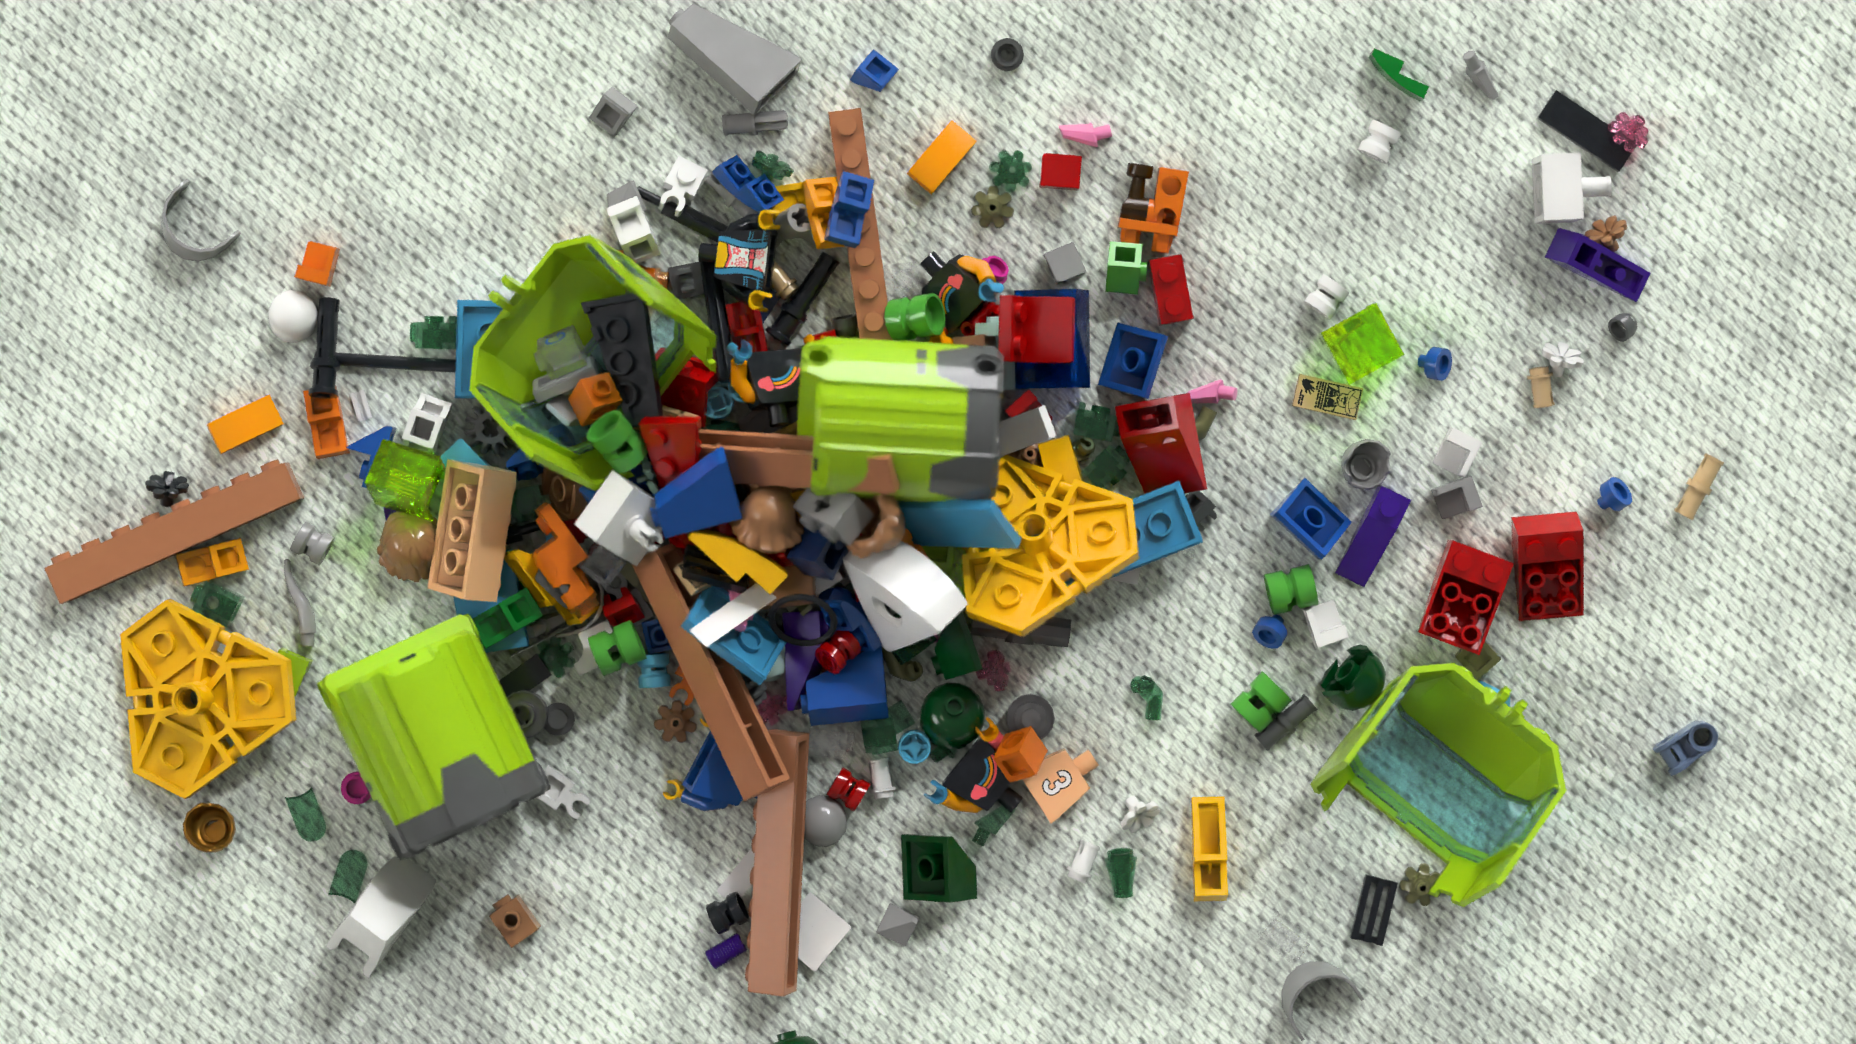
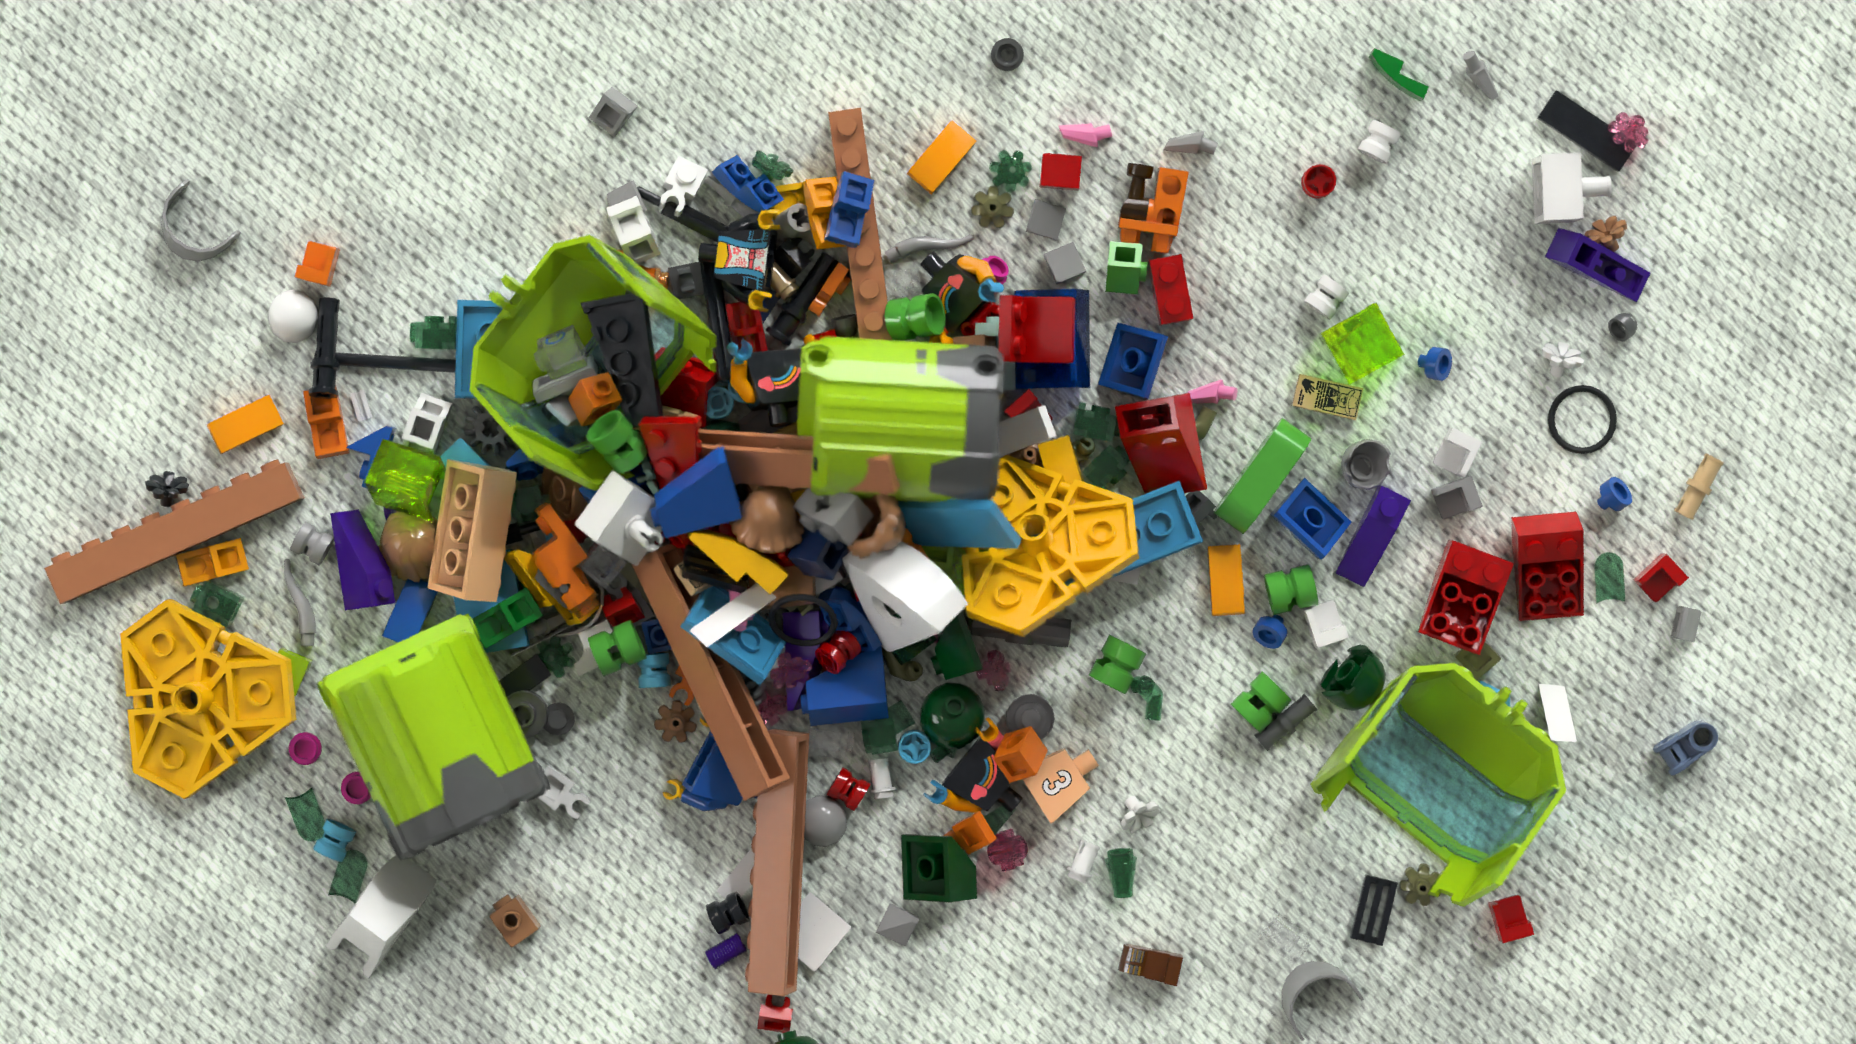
pearl gold hair [183,803,236,852] -> none
light grey slope [668,3,802,115] -> none
light grey axle [722,110,788,136] -> none
blue slope [850,49,899,92] -> none
yellow slope [1191,796,1228,902] -> none
tan pin [1527,366,1555,408] -> none
none -> dark pink plate [289,732,322,765]
none -> medium azure wheel [313,819,356,862]
none -> dark purple slope [330,509,395,610]
none -> blue slope [382,579,438,642]
none -> red tile [757,995,793,1033]
none -> clear pink plant [770,652,812,689]
none -> black tile [775,238,815,279]
none -> orange plate [808,263,851,317]
none -> light grey animal [884,234,974,263]
none -> orange plate [943,811,997,855]
none -> clear pink gear [987,829,1028,872]
none -> light grey slope [1026,199,1066,240]
none -> bright green wheel [1089,634,1146,694]
none -> reddish brown leg [1118,944,1183,986]
none -> light grey bar [1163,131,1218,155]
none -> light orange slope [1207,544,1245,616]
none -> bright green plant [1214,418,1312,534]
none -> red wheel [1301,164,1336,199]
none -> red panel [1488,895,1534,943]
none -> white sticker [1539,684,1577,742]
none -> black tyre [1548,385,1617,454]
none -> clear green piece [1594,552,1625,604]
none -> red panel [1633,553,1689,602]
none -> light grey slope [1671,606,1701,642]

